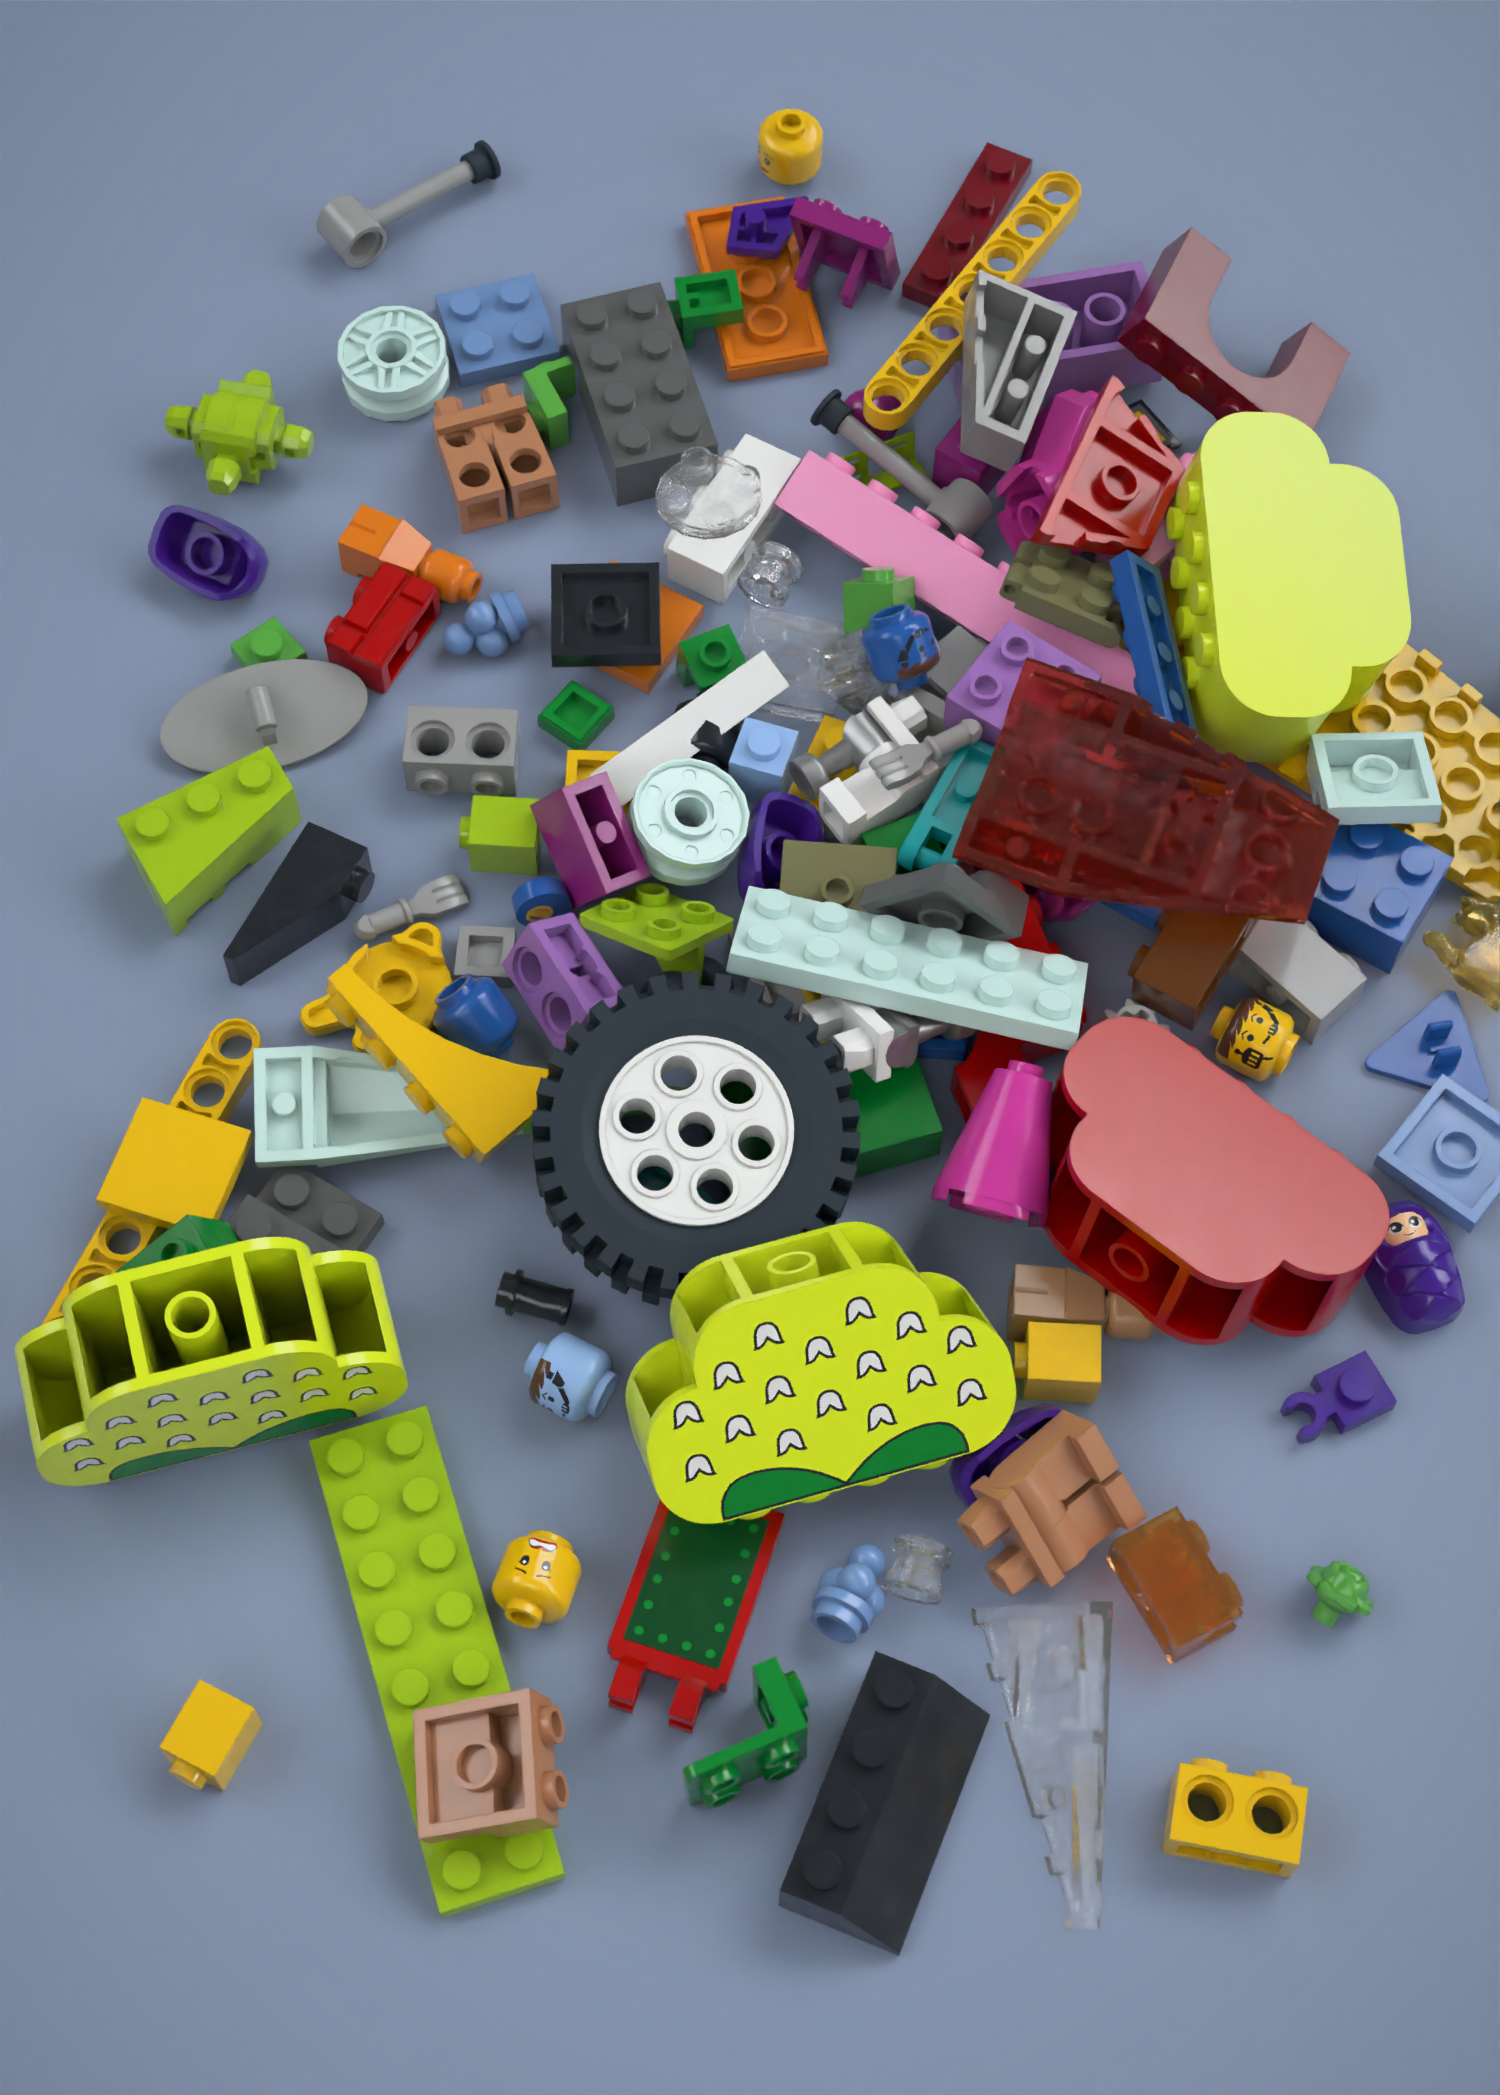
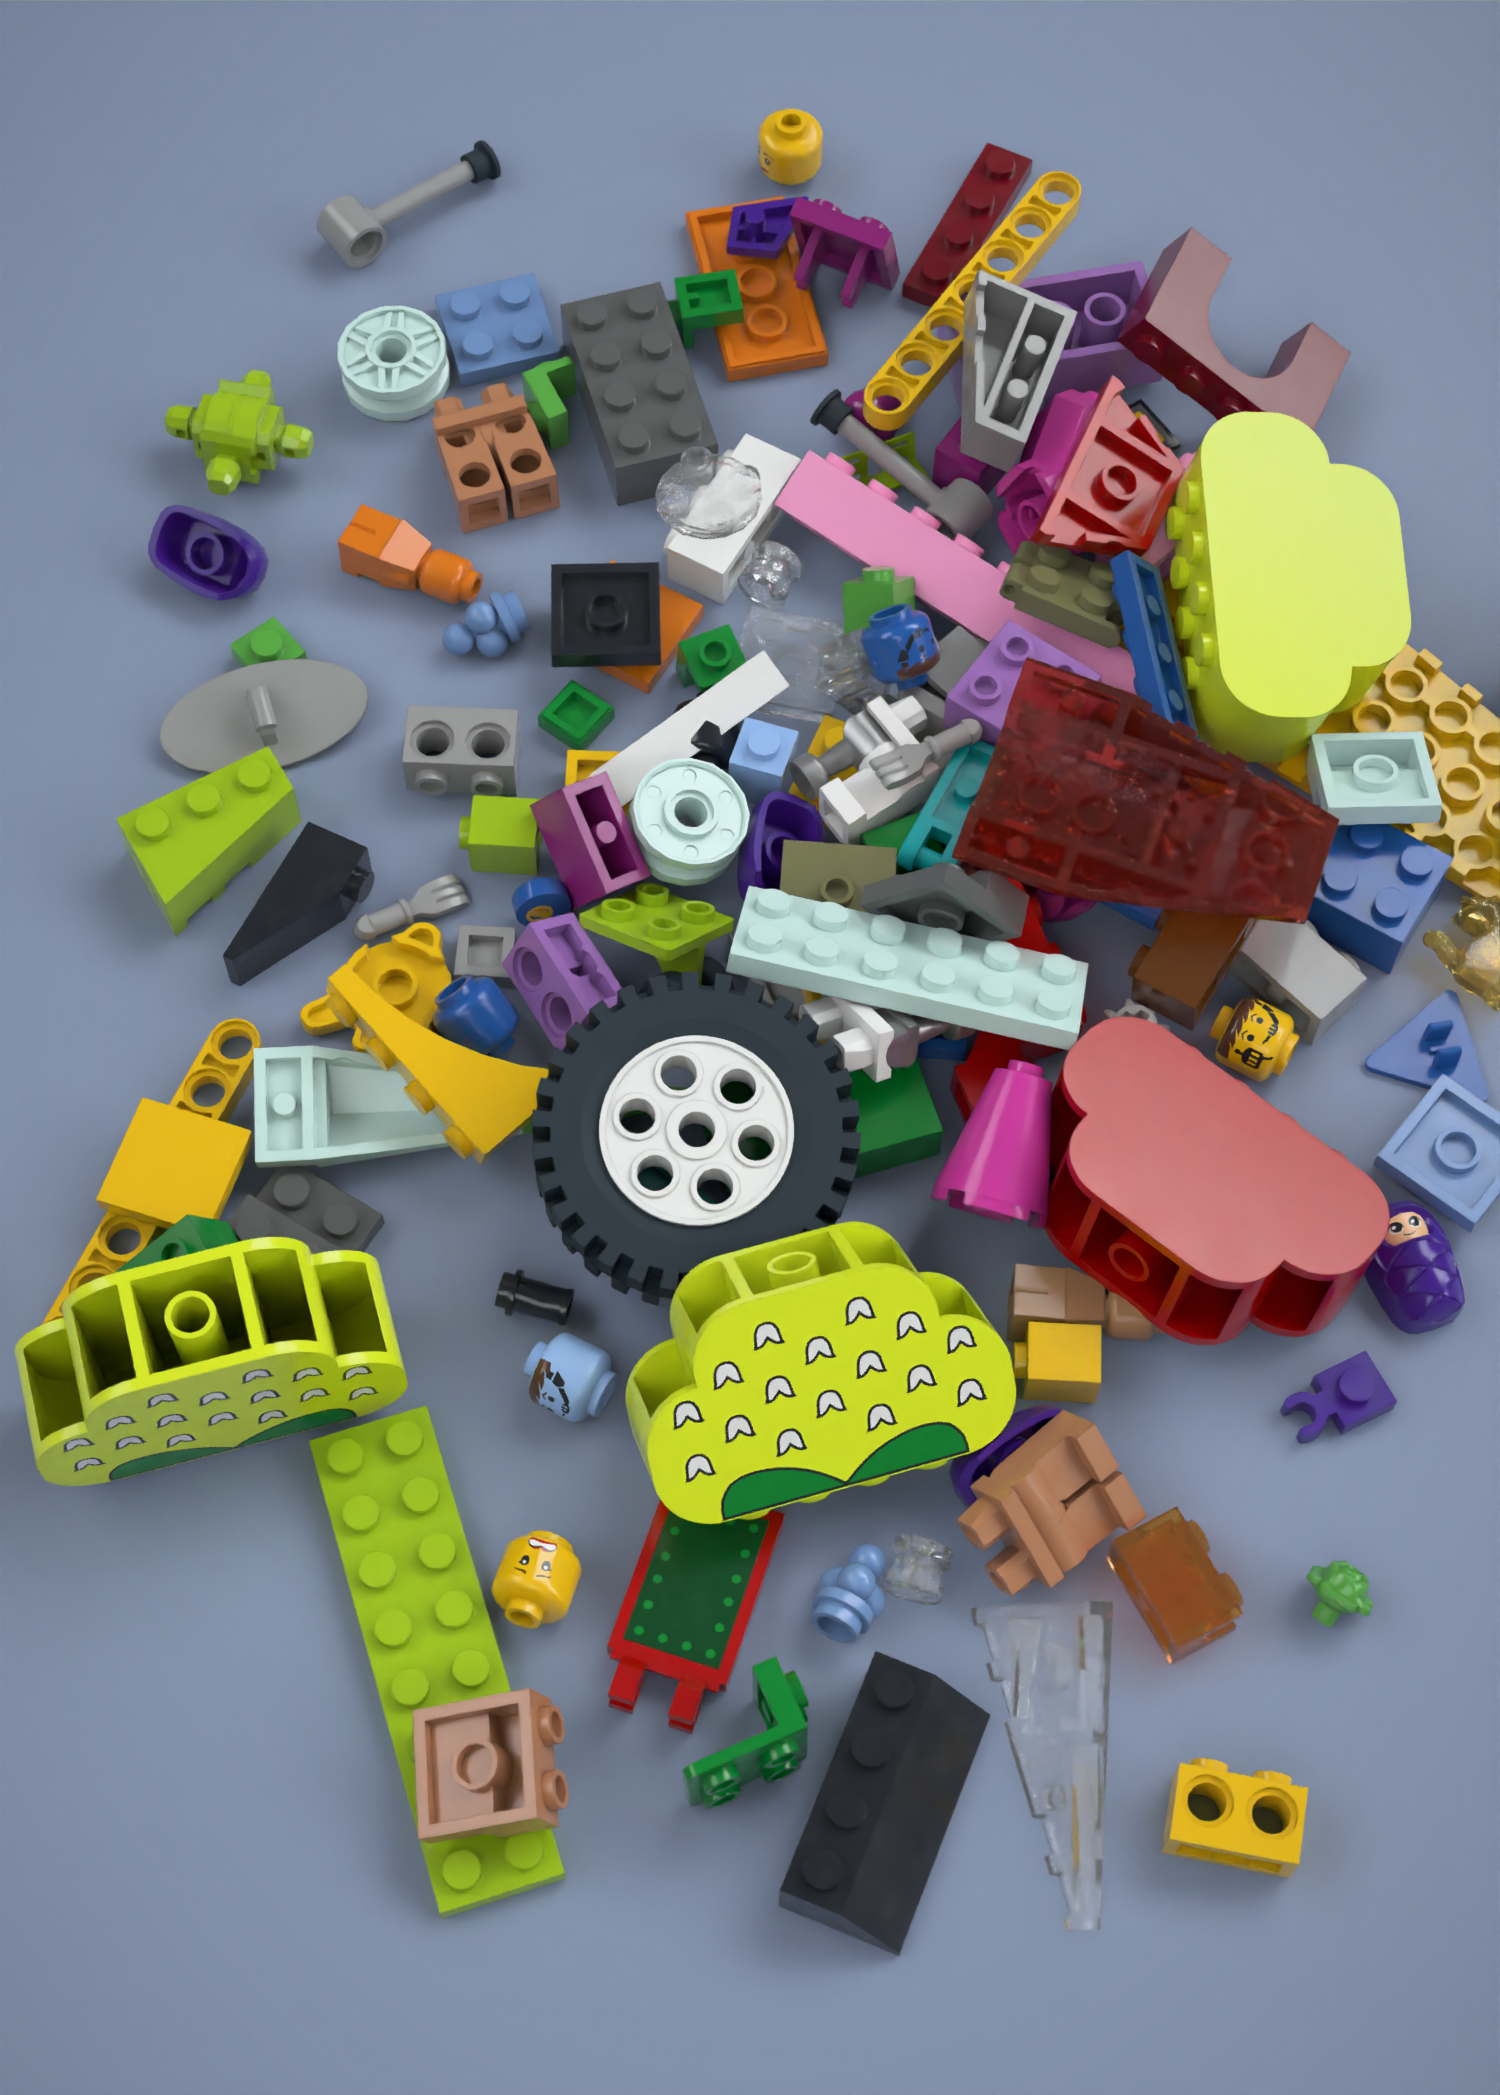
yellow brick [159,1679,263,1791] -> none
red brick [324,562,441,694] -> none

